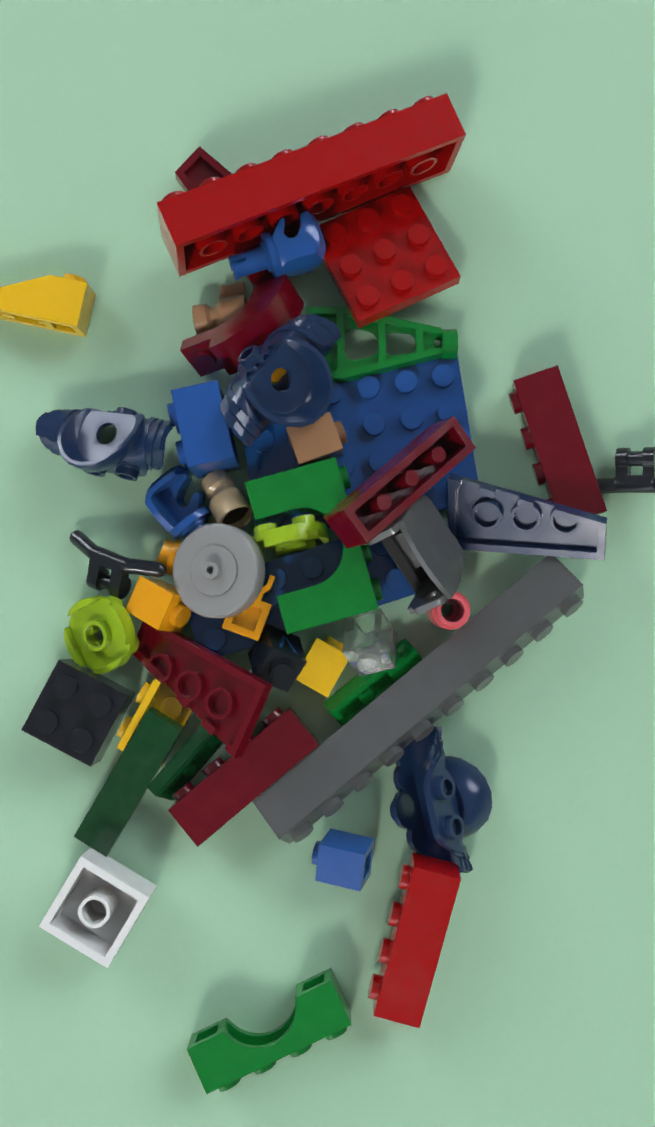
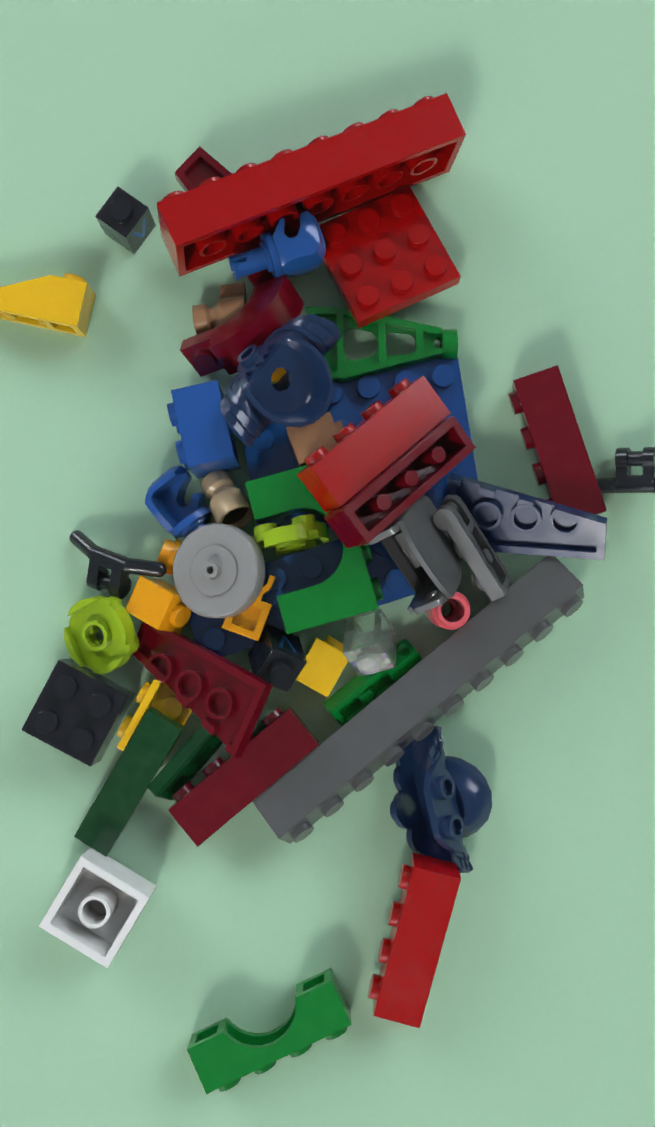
dark blue piece [36,407,173,481] -> none
blue brick [312,828,375,892] -> none
none -> black brick [95,186,156,254]
none -> red brick [297,375,451,512]
none -> dark grey plate [433,494,511,601]

